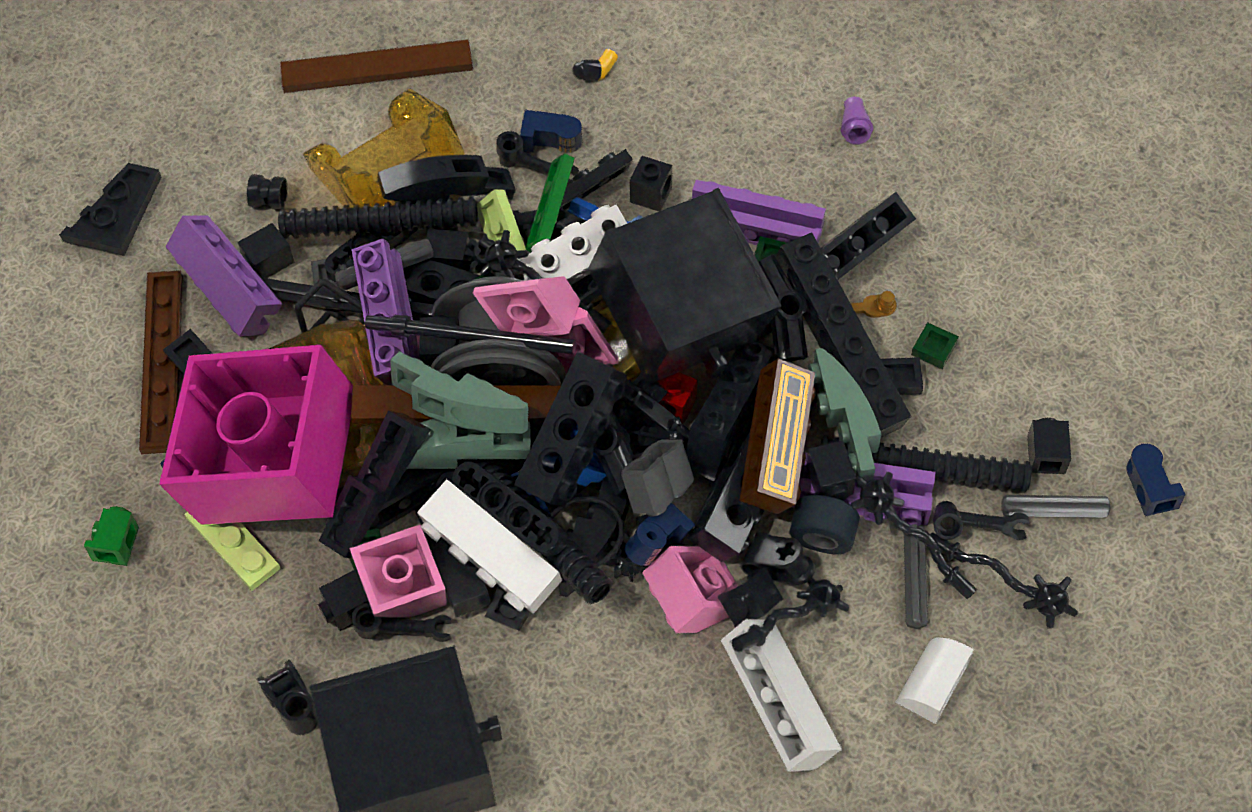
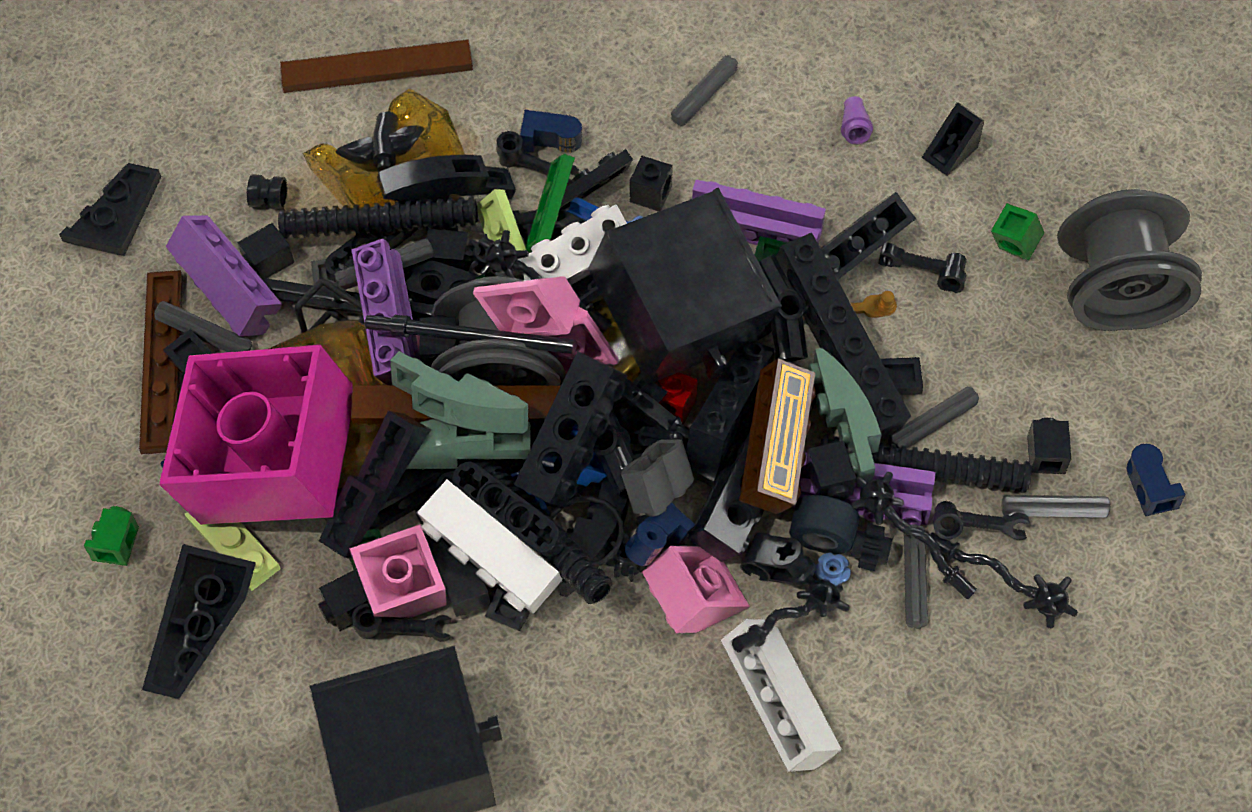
black piece [257,659,318,735] -> none
black arm [573,49,618,81] -> none
black brick [717,567,783,628] -> none
white brick [895,638,974,724] -> none
dark green plate [911,322,959,369] -> none
none -> black wedge [142,544,256,699]
none -> dark grey axle [154,301,252,352]
none -> black plant [336,111,425,172]
none -> dark grey axle [671,55,738,126]
none -> medium blue plate [815,553,851,586]
none -> black gear [850,523,893,572]
none -> black brick [878,243,967,293]
none -> dark grey axle [888,387,979,448]
none -> black slope [921,102,985,176]
none -> green brick [991,203,1045,260]
none -> dark grey wheel [1057,189,1202,331]

